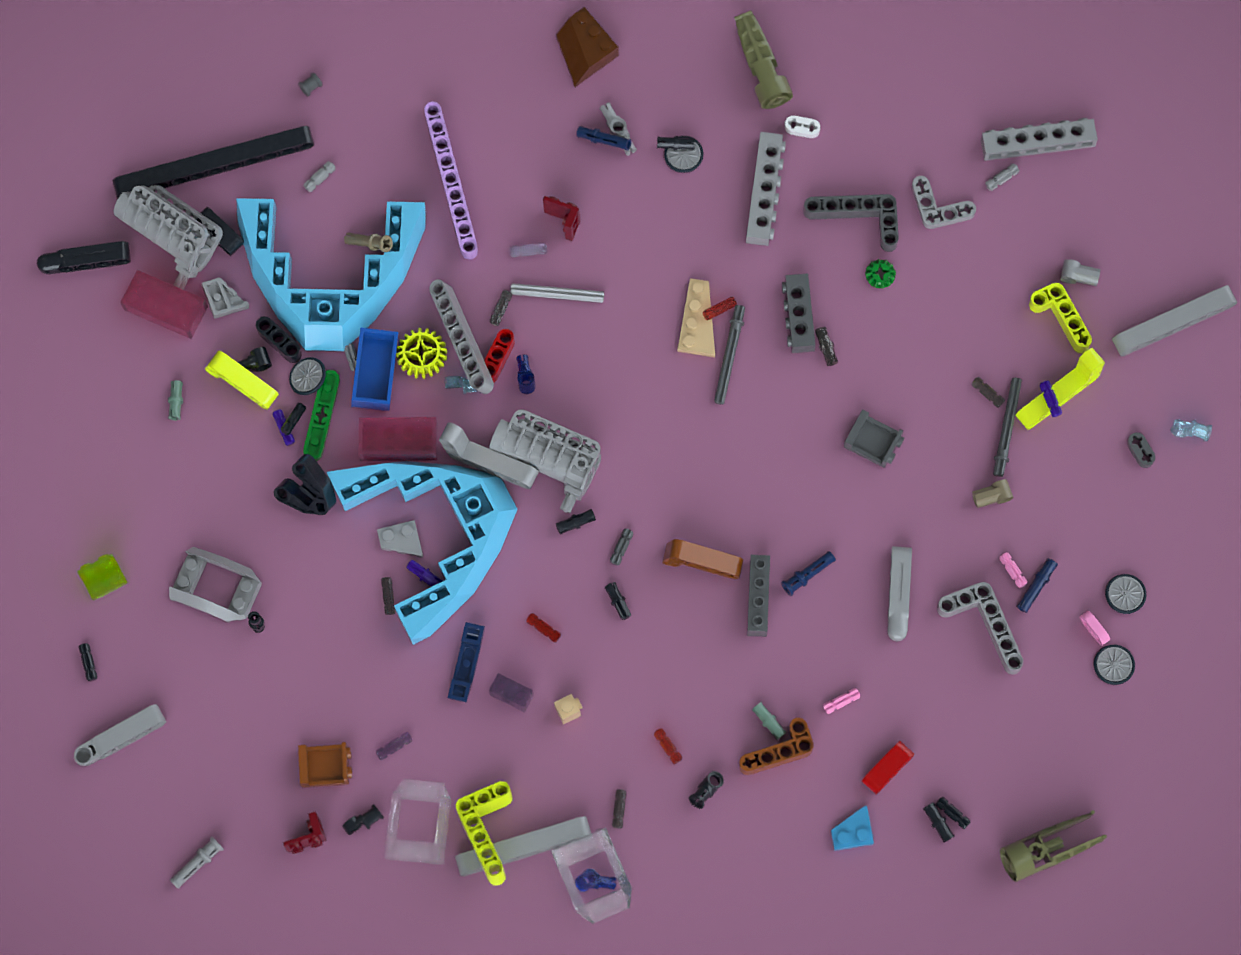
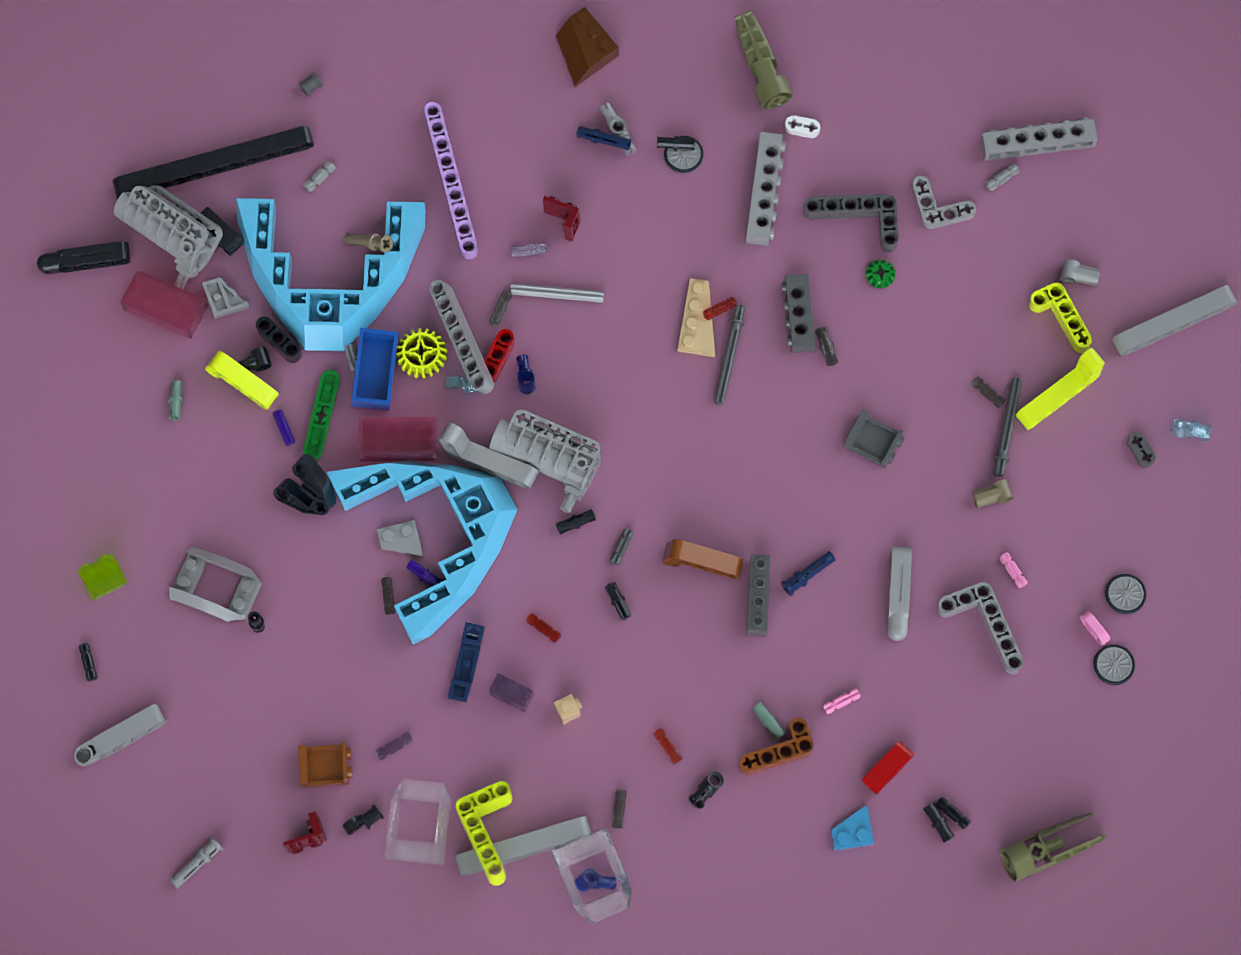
black axle [281,403,306,435] -> none
light grey wheel [289,357,326,395] -> none
dark blue pin [1016,558,1058,613] -> none
dark purple axle [1040,380,1062,417] -> none

